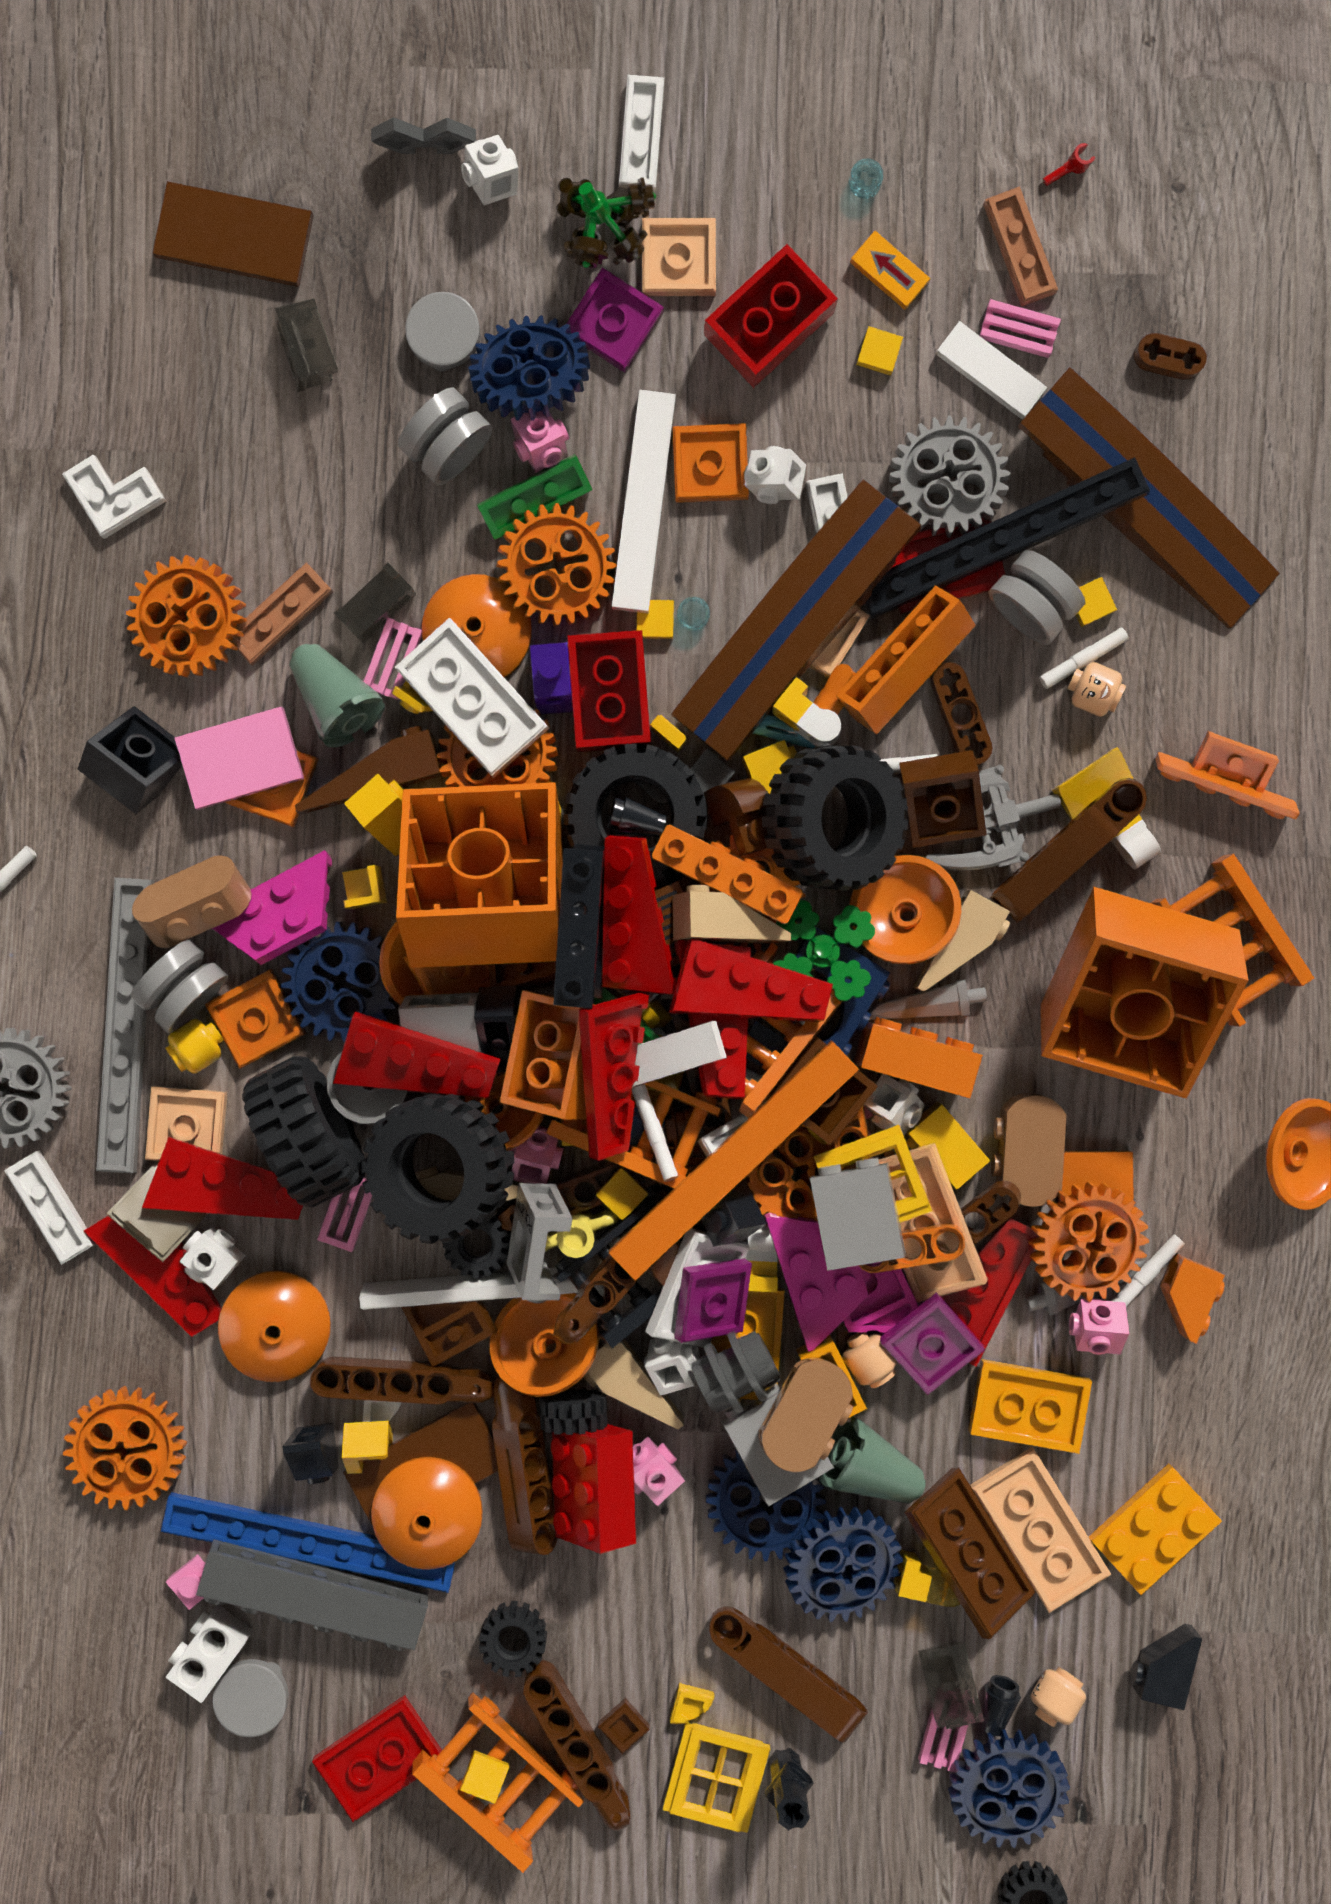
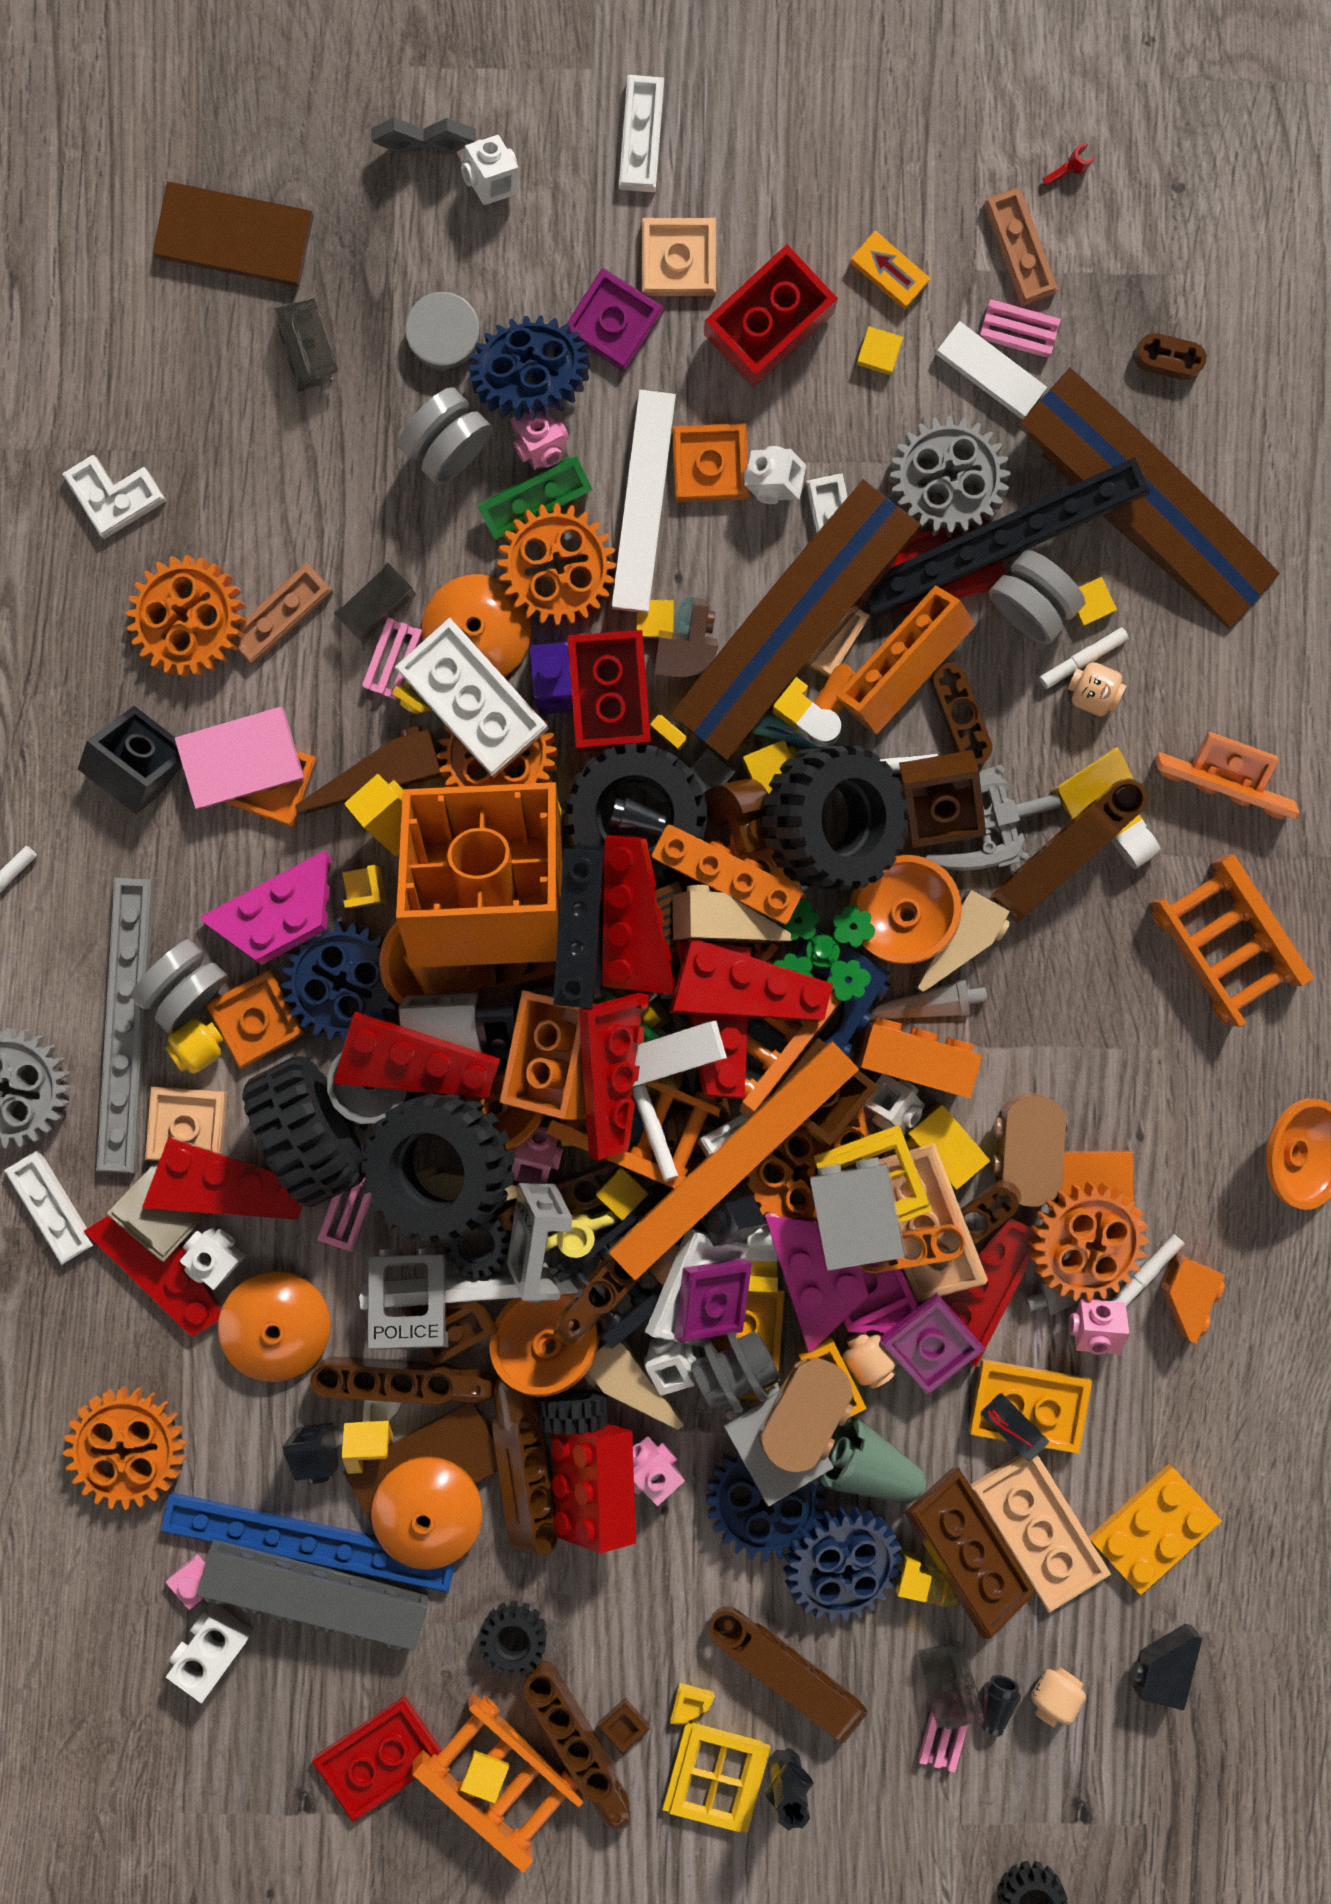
medium nougat brick [132,856,252,948] -> none
light grey tile [213,1659,289,1737] -> none
sand green cone [289,644,385,747] -> none
dark brown plant [556,177,656,268] -> none
clear light blue bush [849,159,883,199] -> none
dark blue gear [948,1729,1070,1848] -> none
orange brick [1041,887,1249,1099] -> none
none -> light grey window [368,1248,448,1349]
none -> reddish brown brick [654,598,719,677]
none -> black sticker [981,1393,1049,1461]

